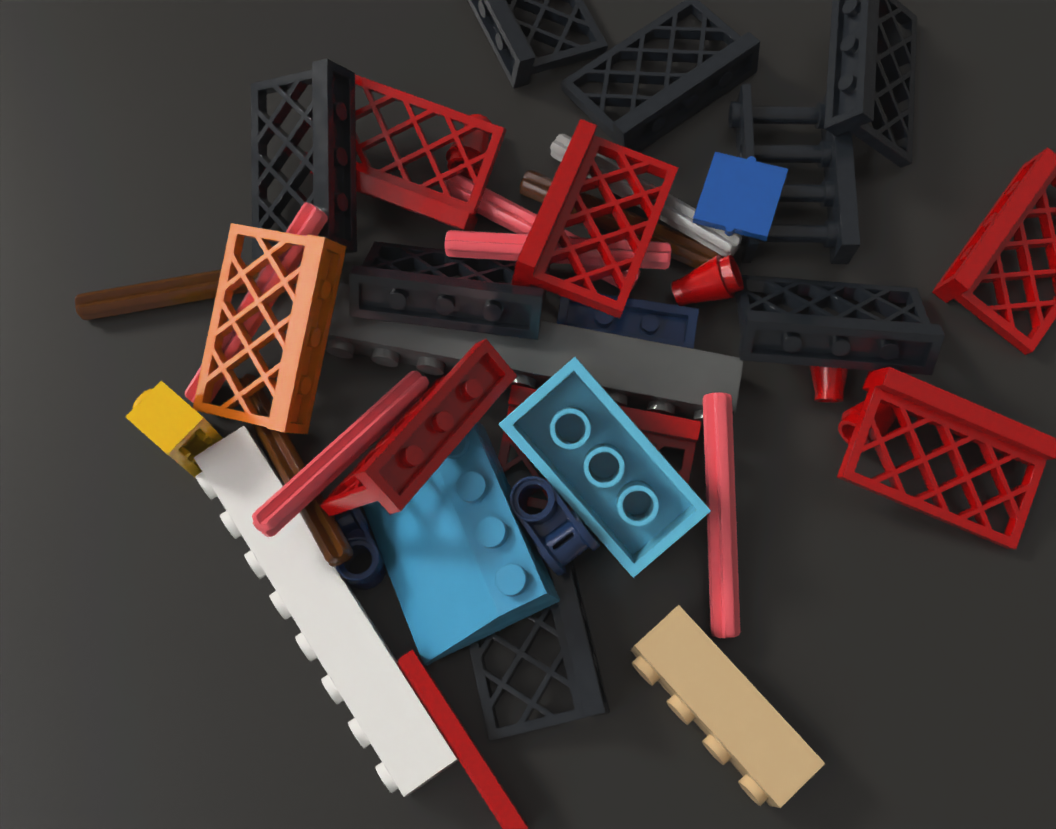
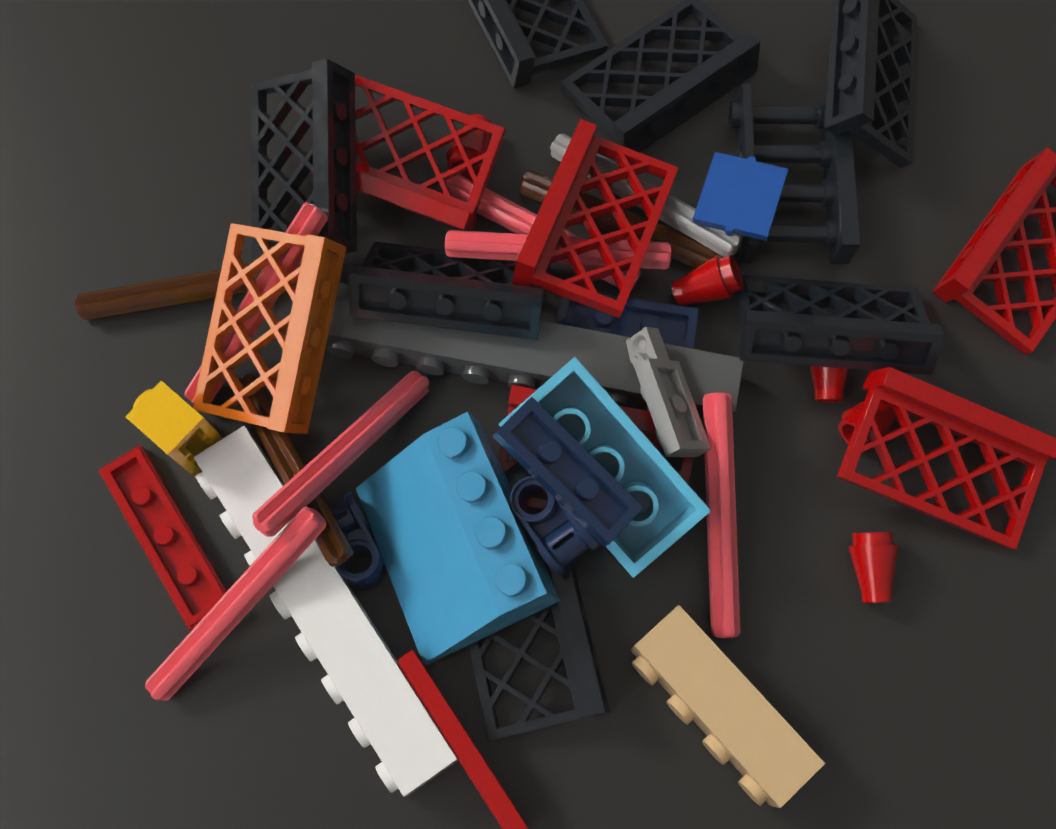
red fence [319,339,517,517] -> none
none -> red tile [98,445,228,631]
none -> coral axle [145,506,327,701]
none -> dark blue plate [492,397,643,547]
none -> light grey hinge [626,327,711,457]
none -> red cone [848,532,899,603]

